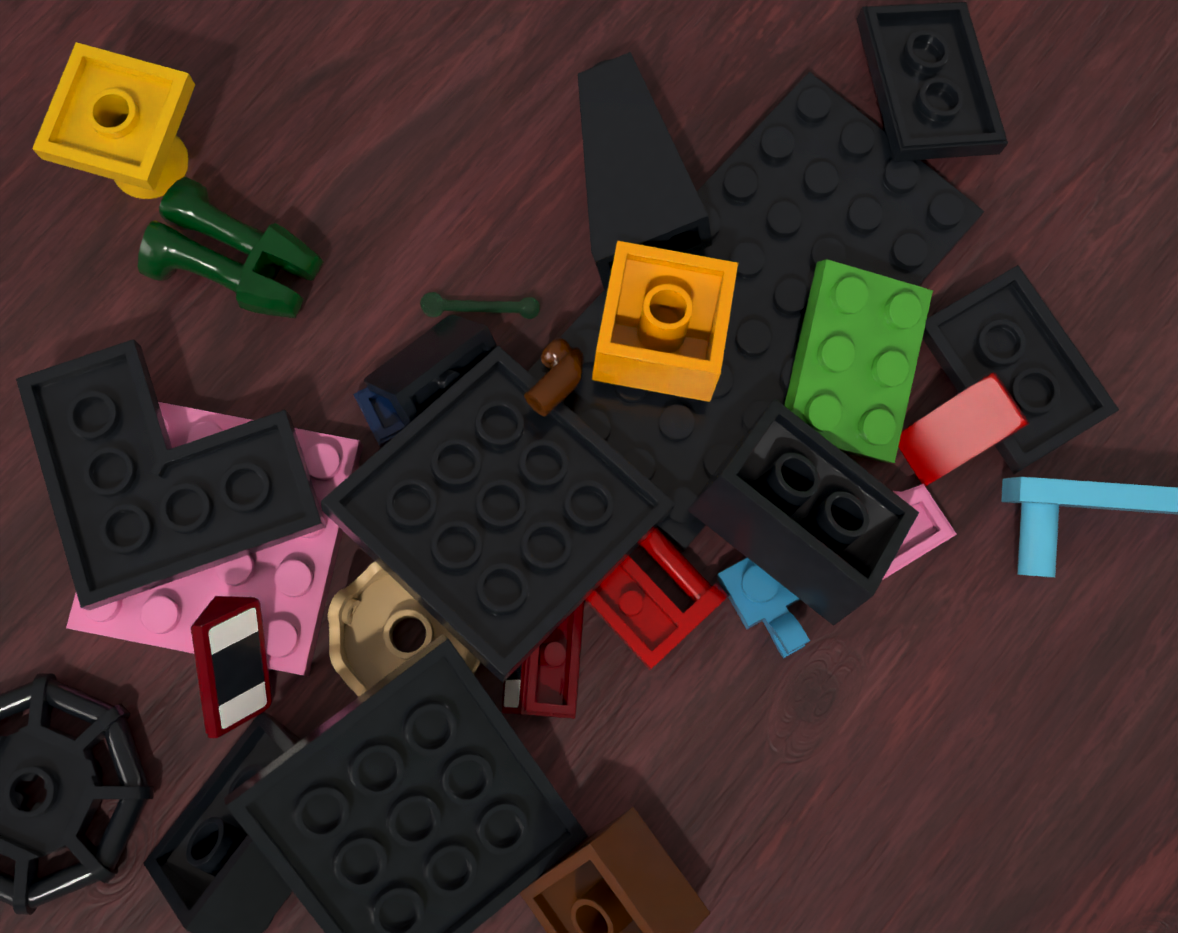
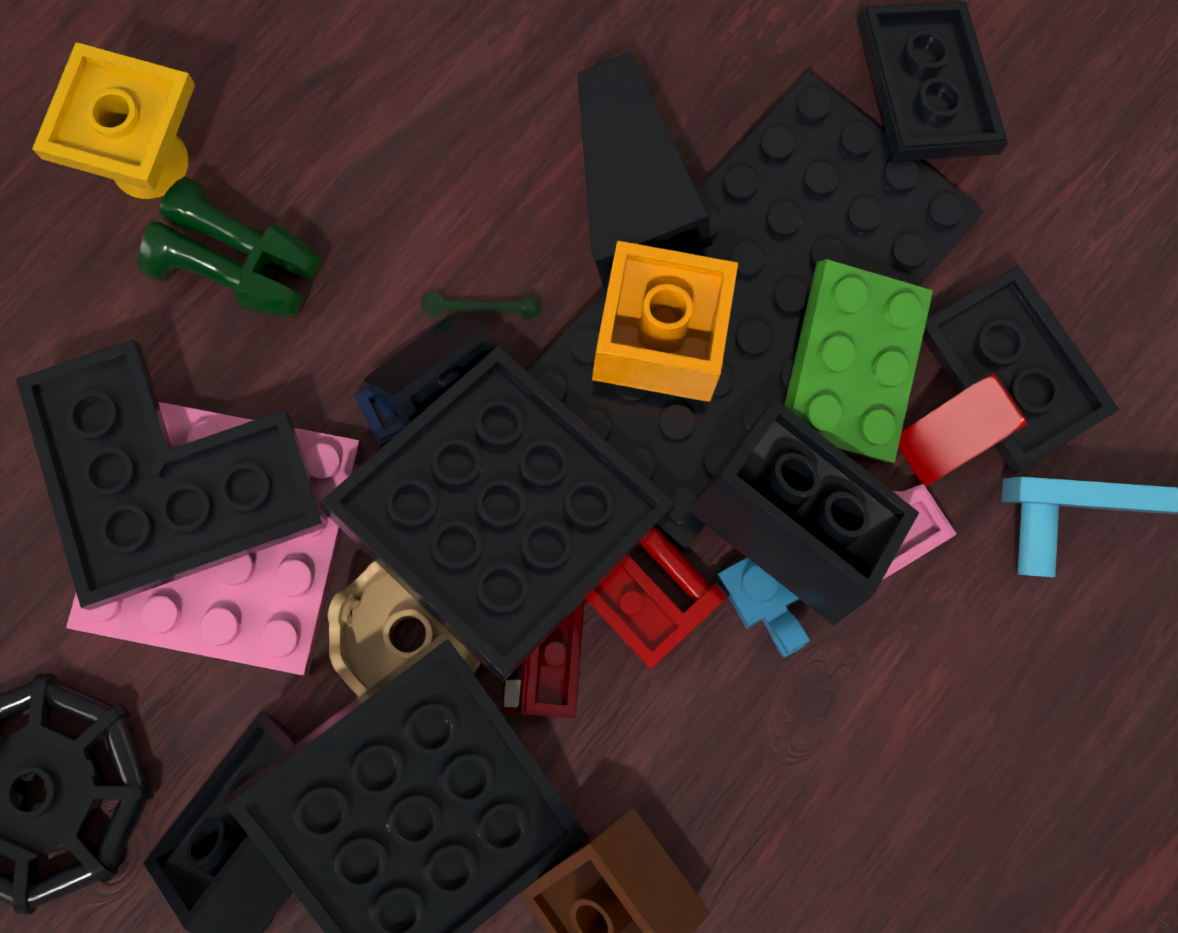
slope [190,596,272,738] -> none
reddish brown arm [524,338,584,417] -> none

